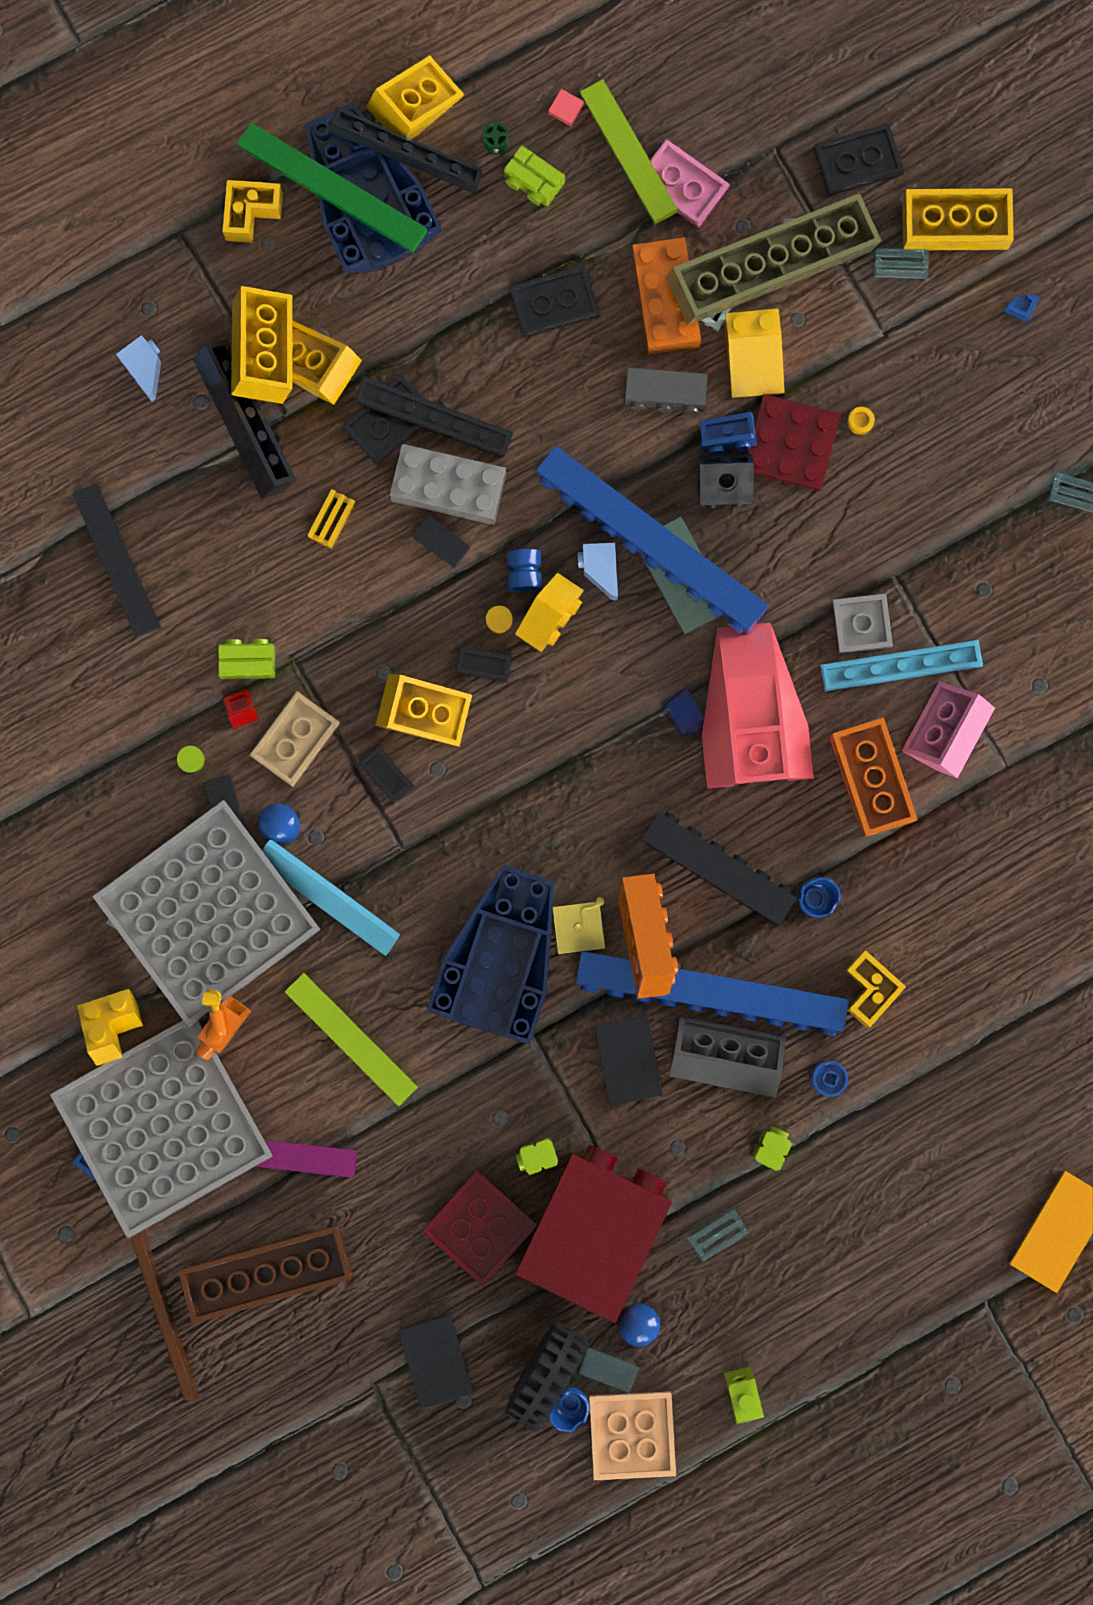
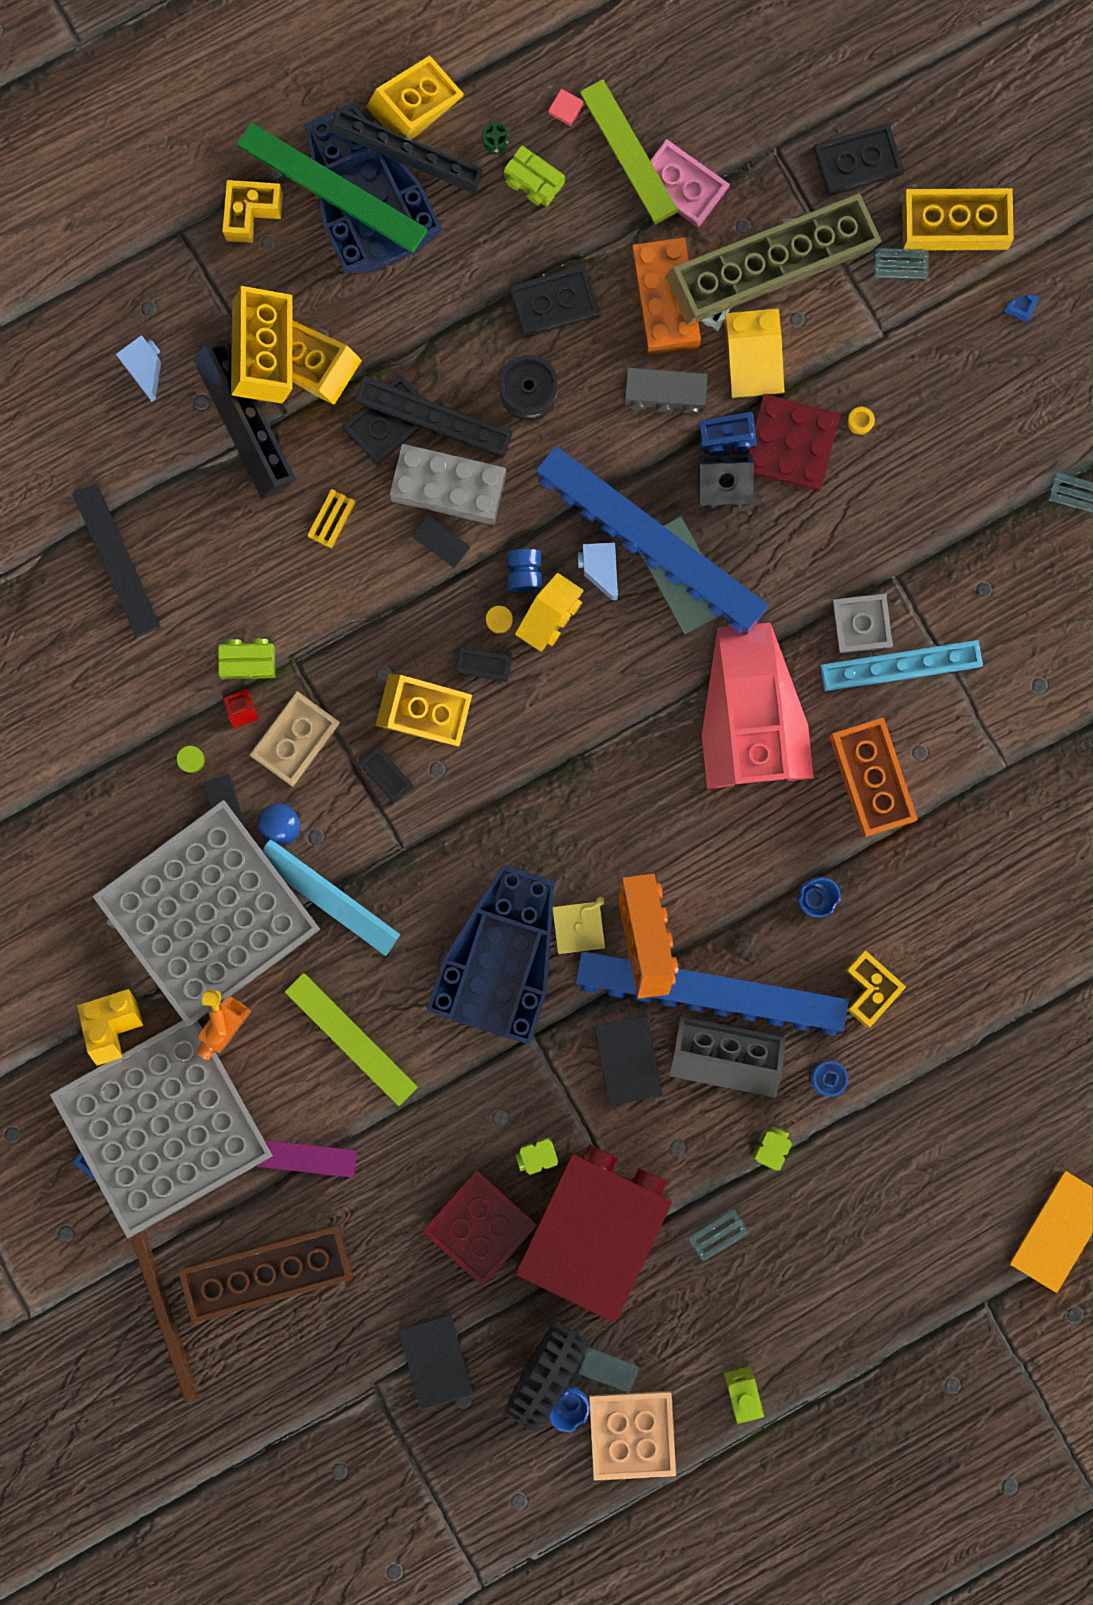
blue hair [619,1303,660,1347] -> none
black brick [641,812,797,927] -> none
clear blue slope [663,689,704,737] -> none
bright pink slope [902,681,995,778] -> none
none -> black wheel [500,355,558,421]

